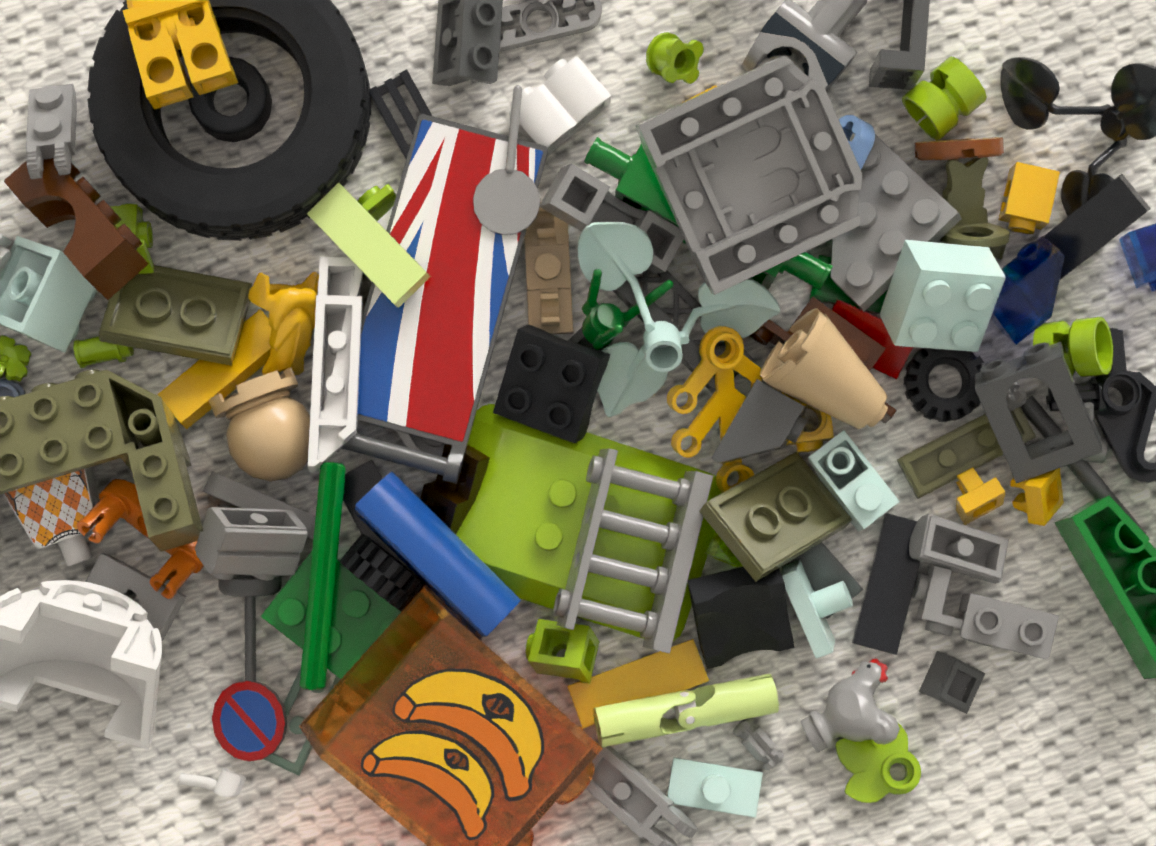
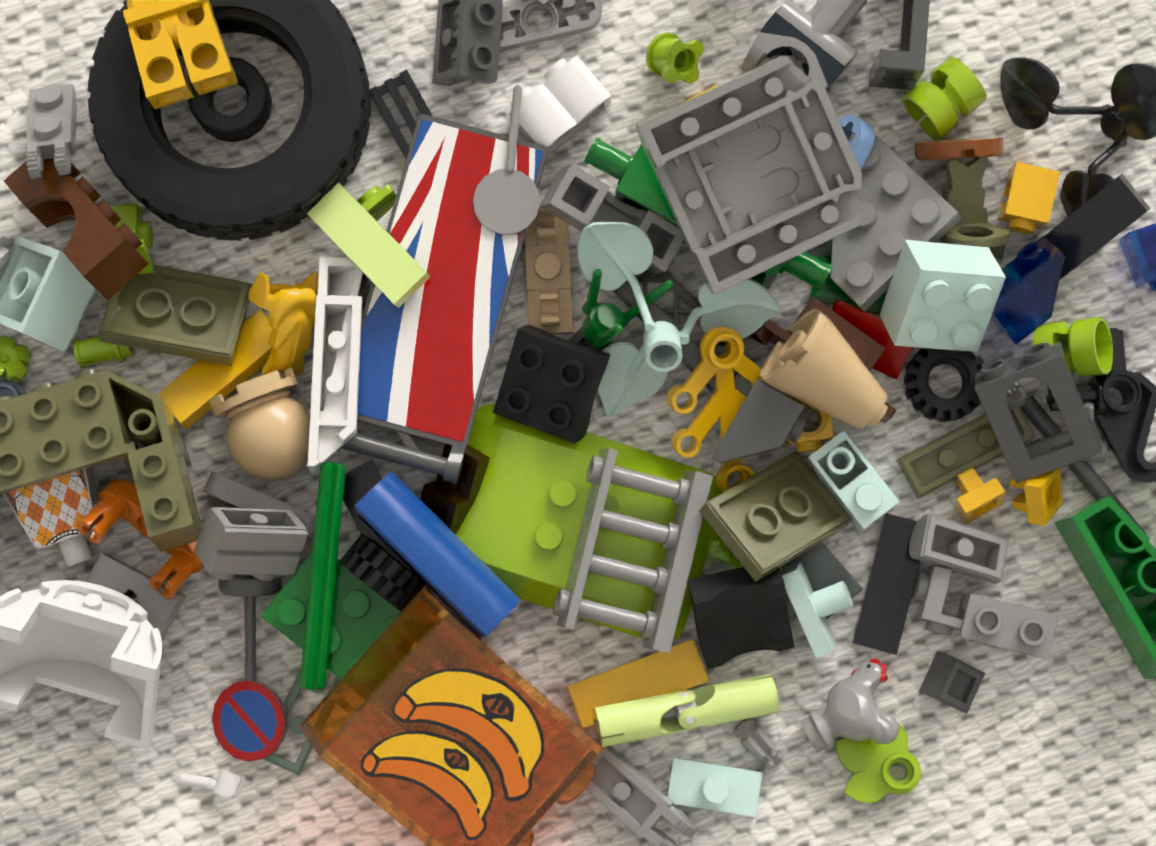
lime brick [525,619,600,684] -> none

